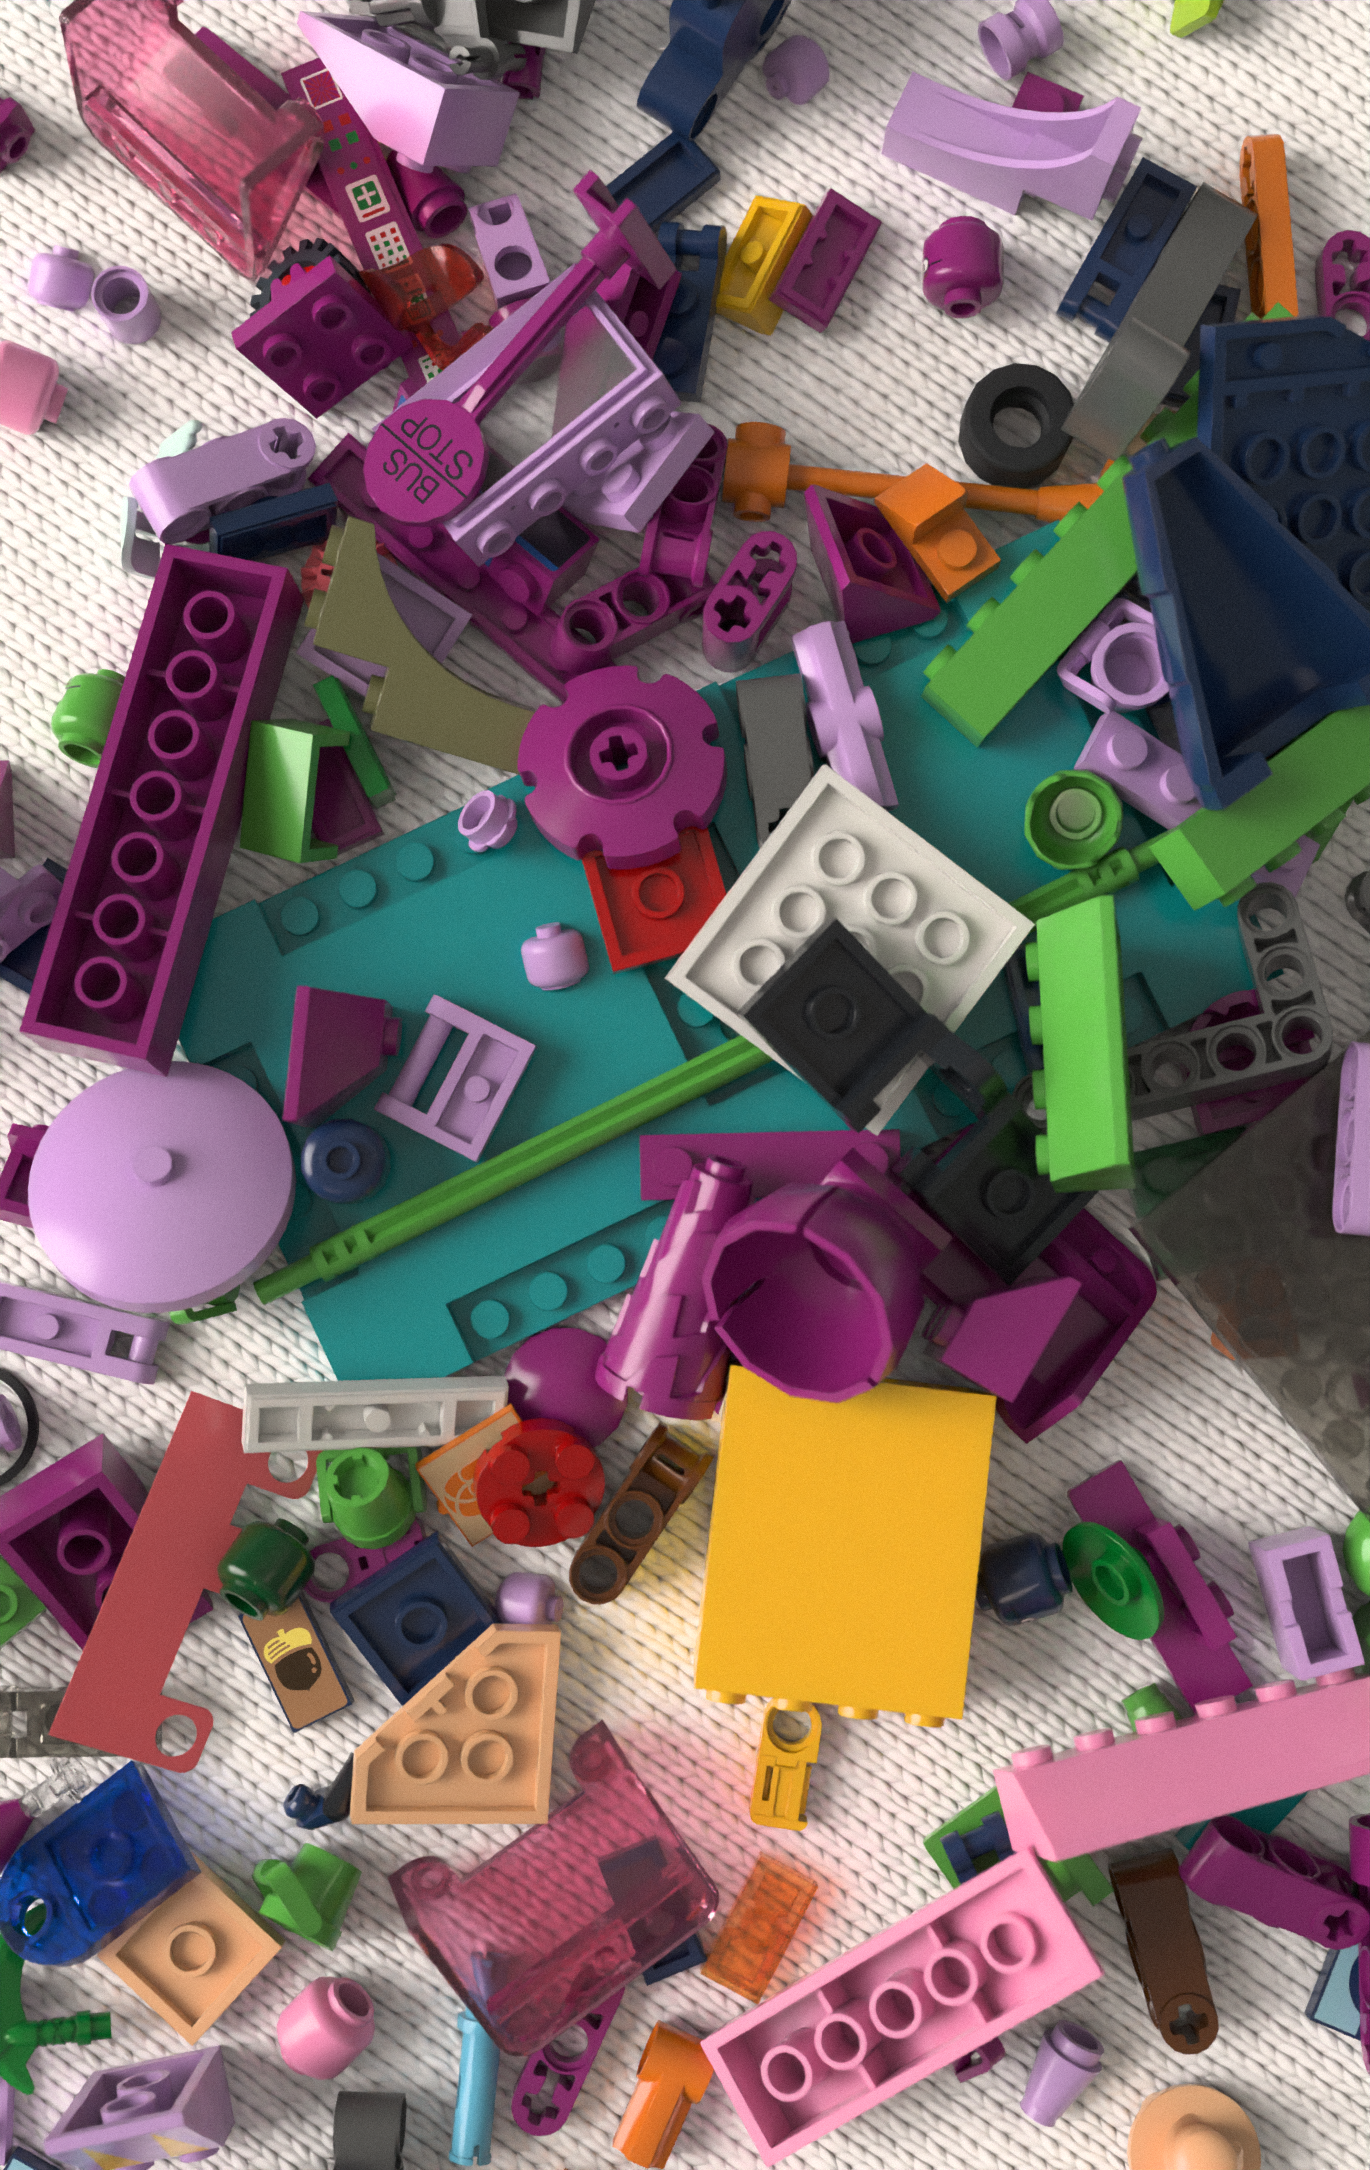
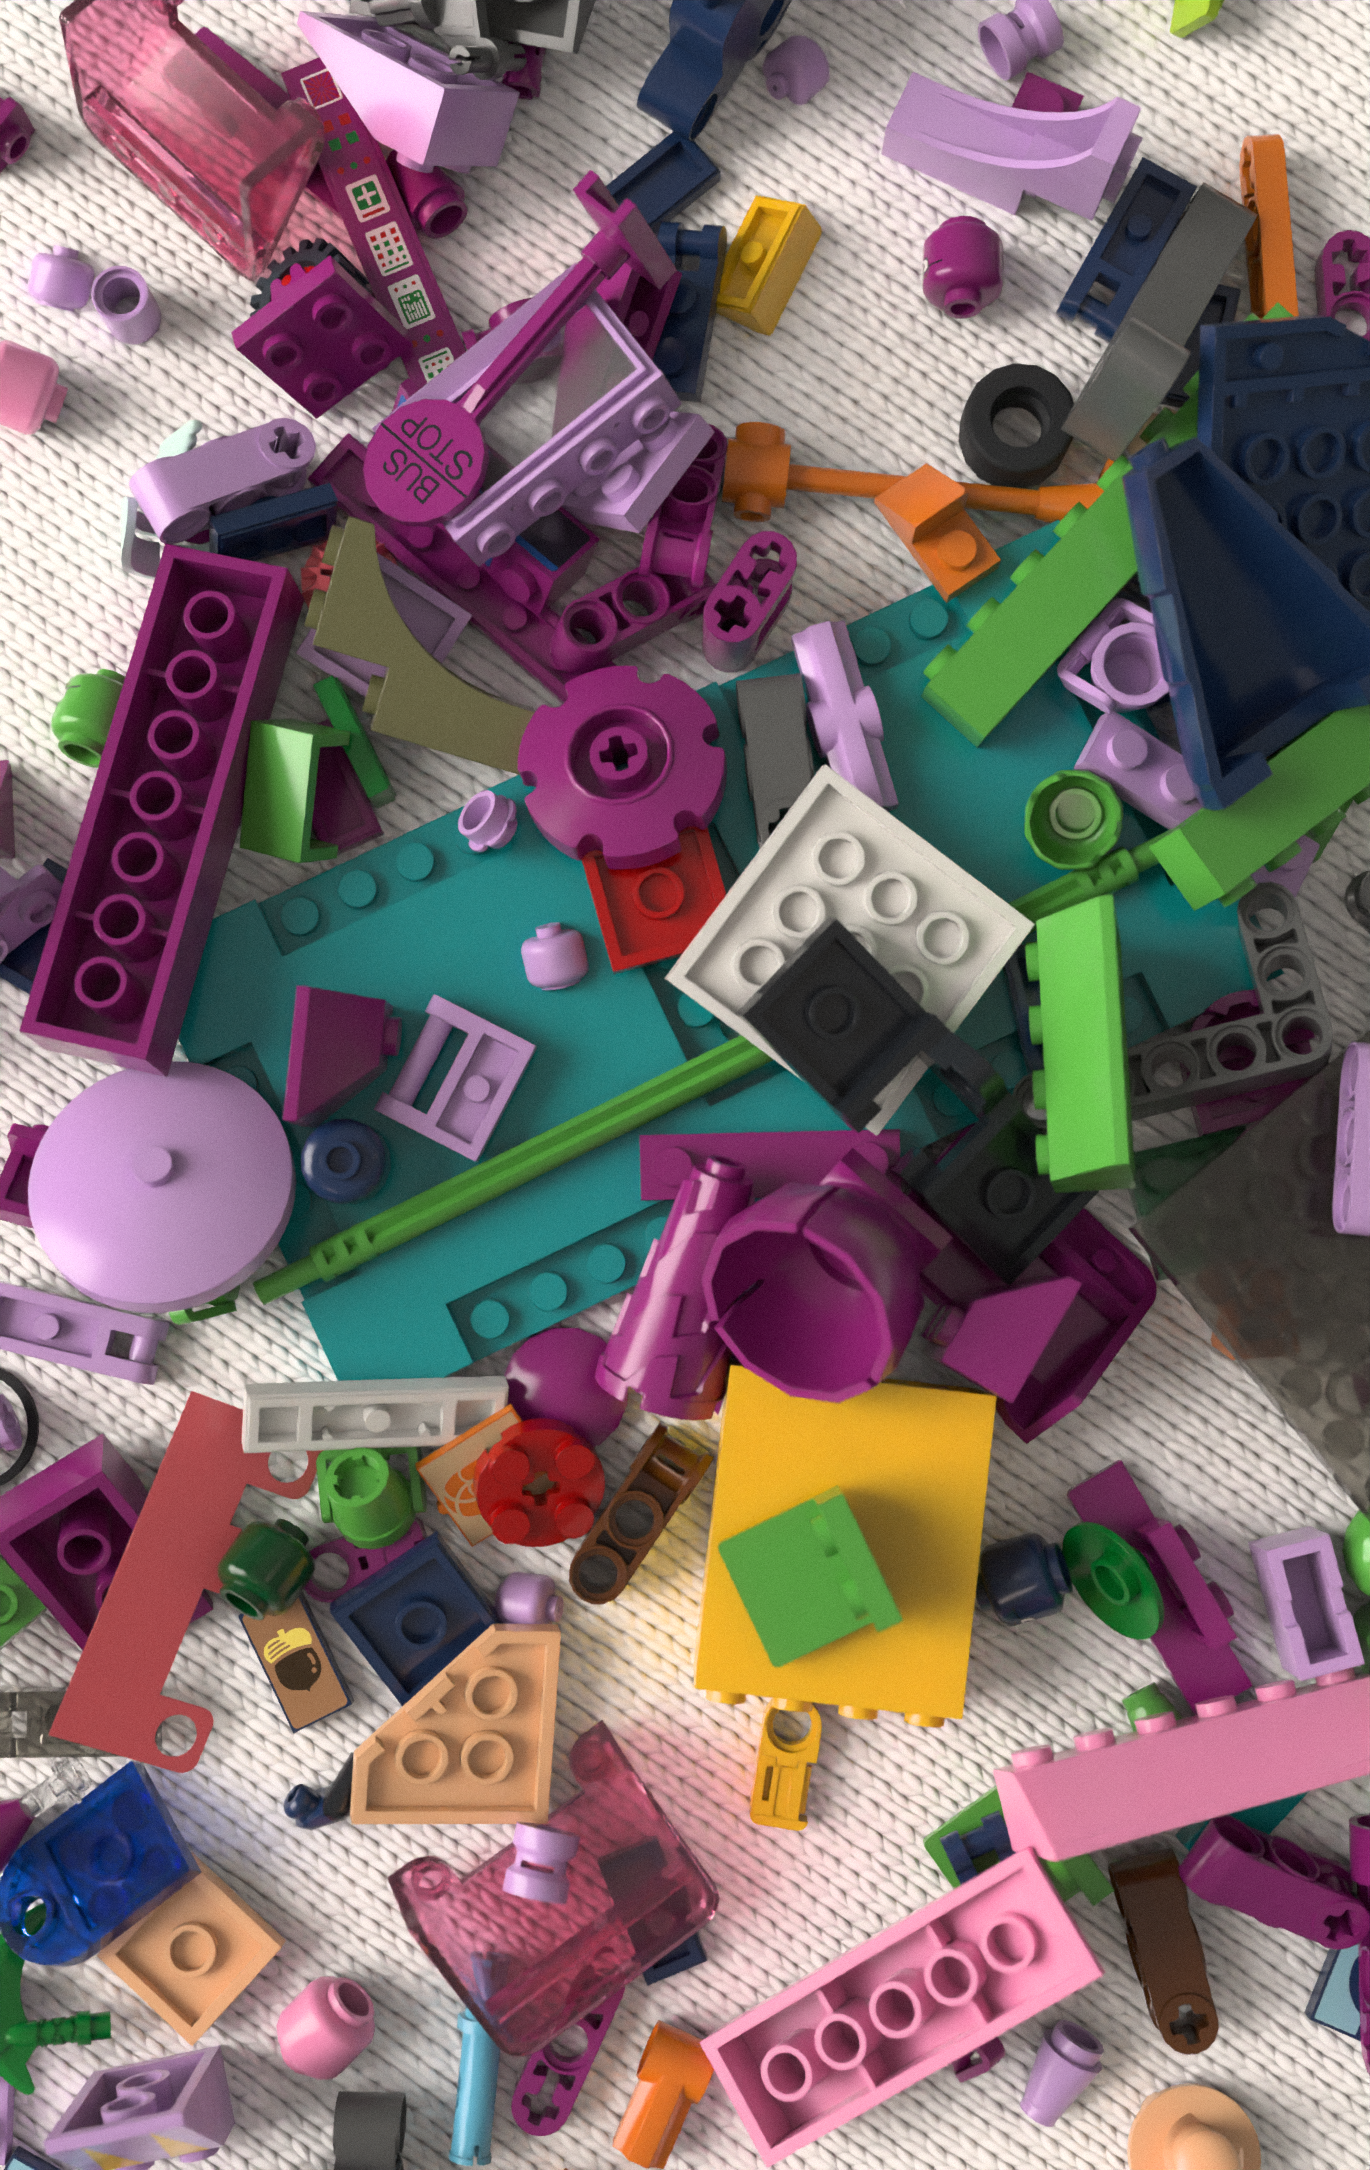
bright green piece [251,1843,362,1951] -> none
clear red helmet [358,243,494,370] -> none
lavender leg [468,193,551,311] -> none
clear orange plate [700,1851,818,2005] -> none
magenta plate [768,188,883,333] -> none
magenta slope [804,484,941,643] -> none
none -> lavender wheel [502,1821,580,1904]
none -> bright green bracket [718,1485,903,1667]

